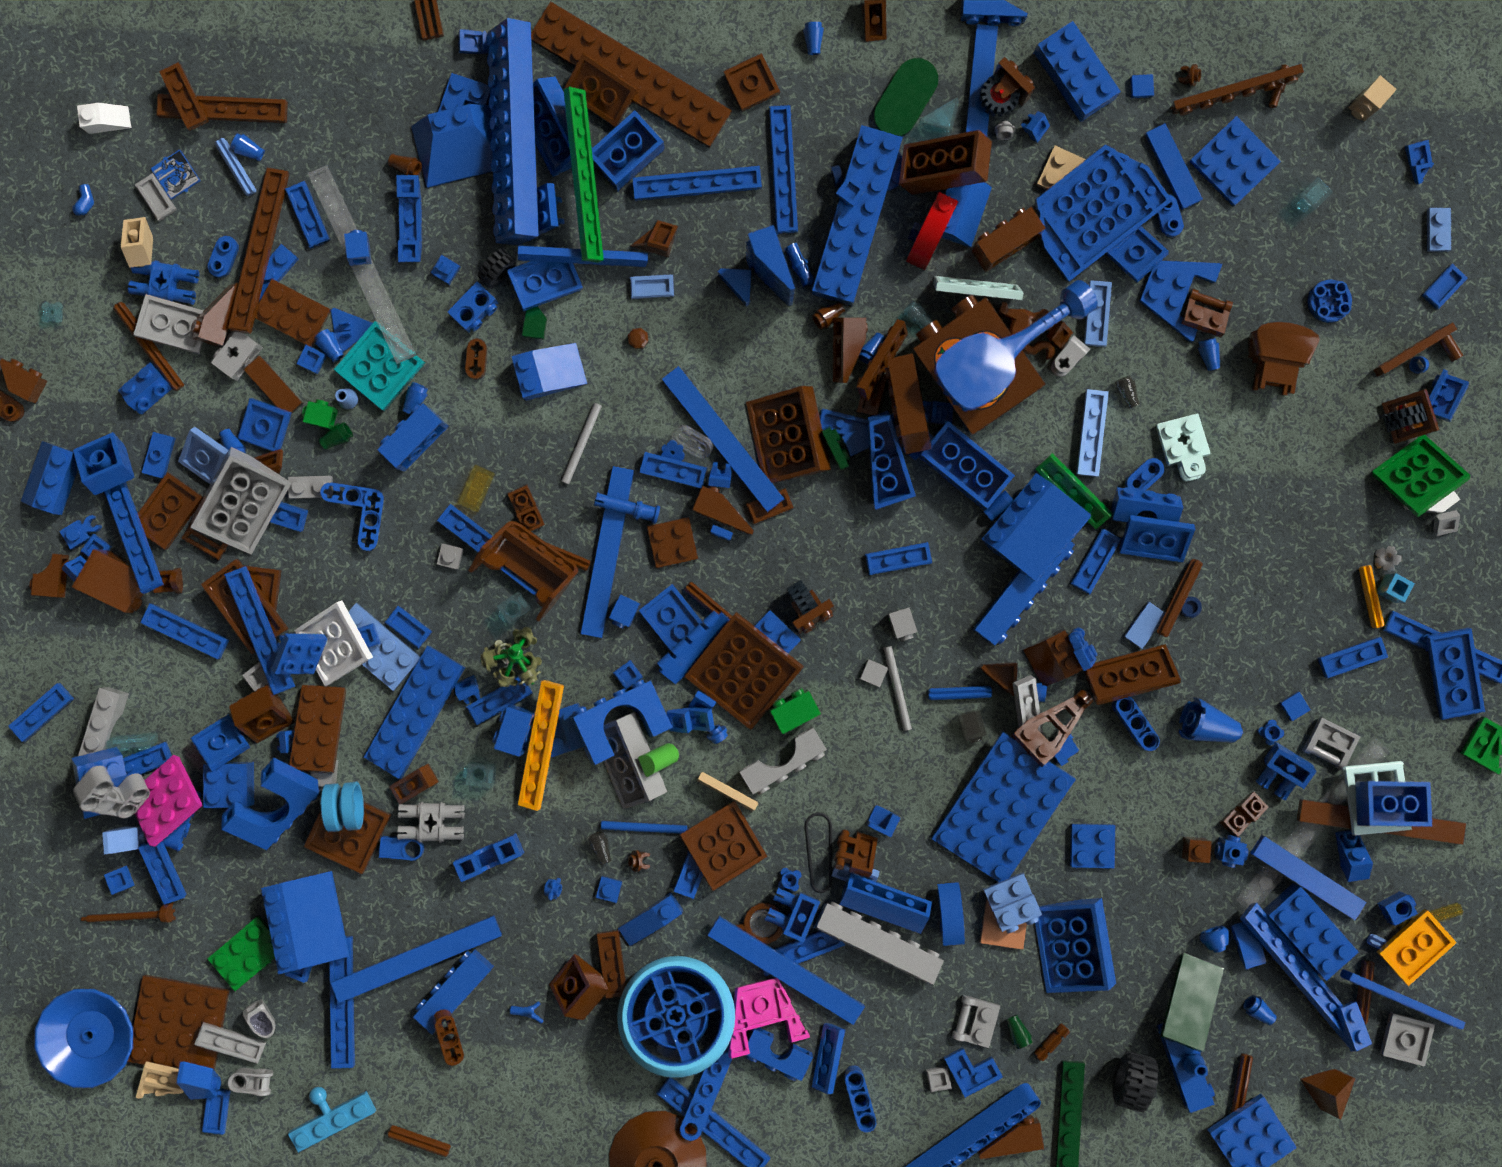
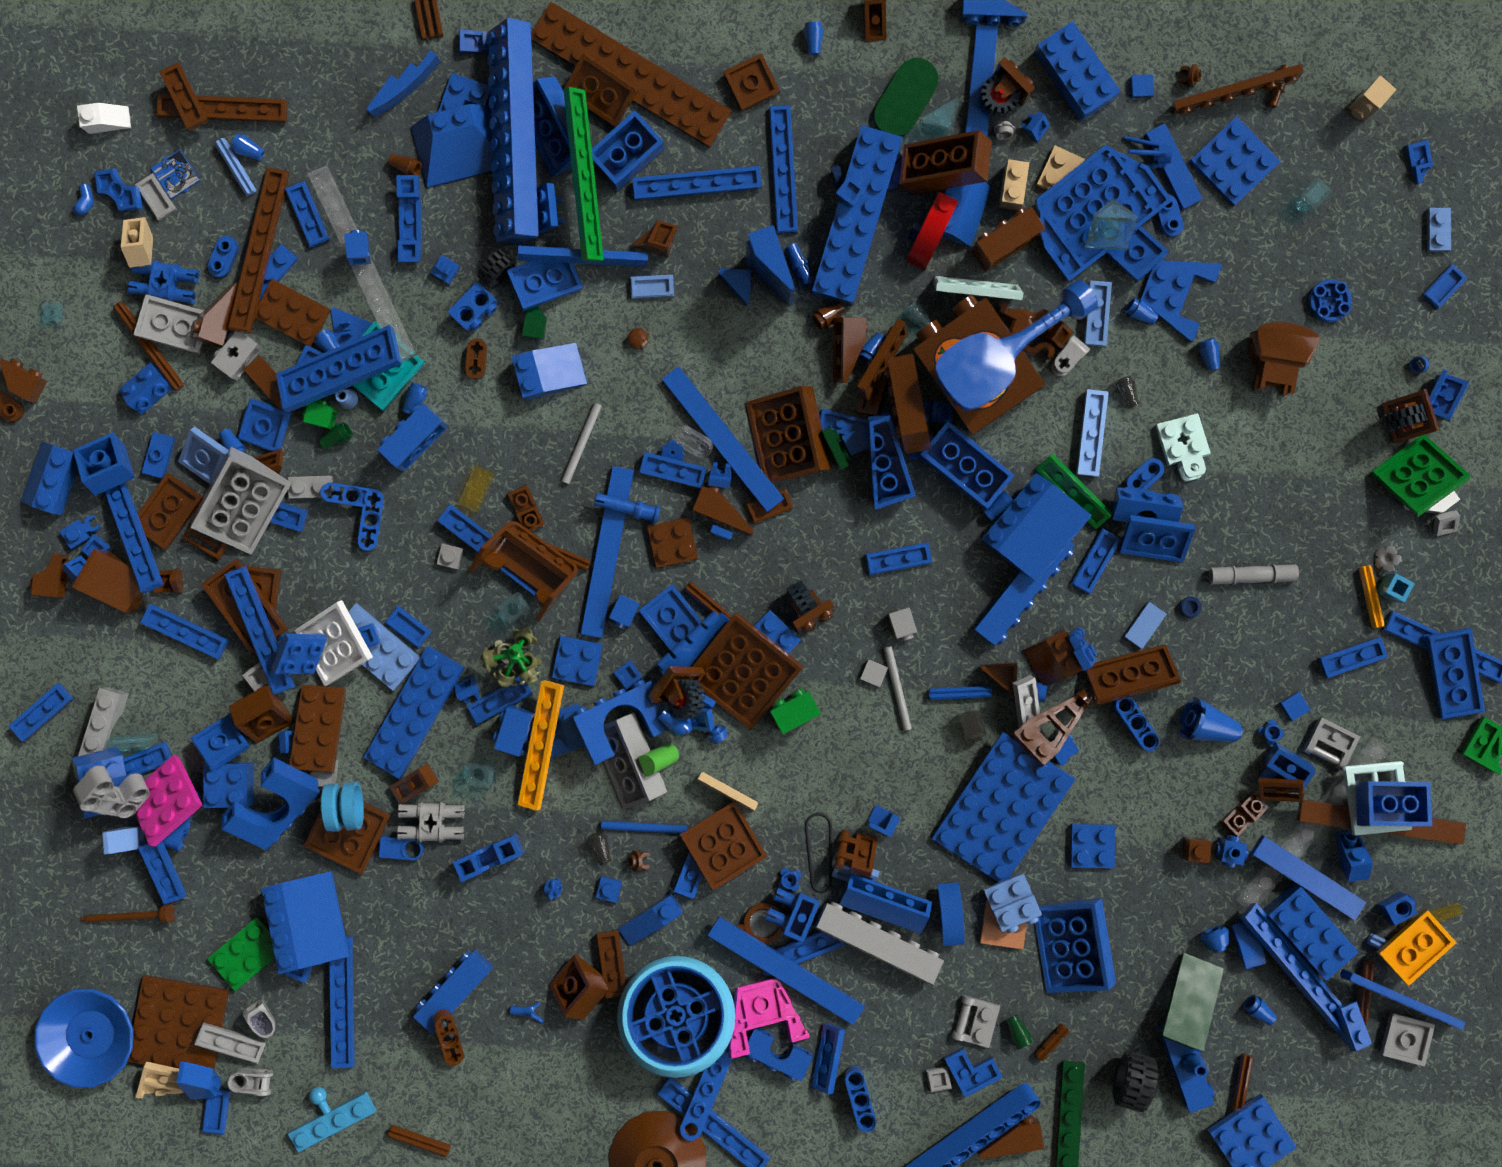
blue plate [104,866,135,895] -> none
blue tile [331,915,502,1003] -> none
light grey arch [740,726,827,795] -> none
reddish brown axle [1156,559,1203,637] -> none
reddish brown plate [1181,288,1233,338] -> none
reddish brown slope [1300,1069,1356,1119] -> none
reddish brown piece [1373,322,1463,377] -> none
none -> blue tile [94,168,143,212]
none -> blue plate [276,325,402,413]
none -> blue slope [366,50,441,117]
none -> blue plate [552,636,603,686]
none -> plate [648,666,706,719]
none -> blue cone [658,708,691,738]
none -> tan brick [998,159,1030,211]
none -> clear light blue slope [1084,199,1138,249]
none -> blue plant [1123,136,1172,169]
none -> blue cone [1125,297,1158,326]
none -> light grey piece [1209,564,1299,585]
none -> reddish brown tile [1258,778,1305,802]

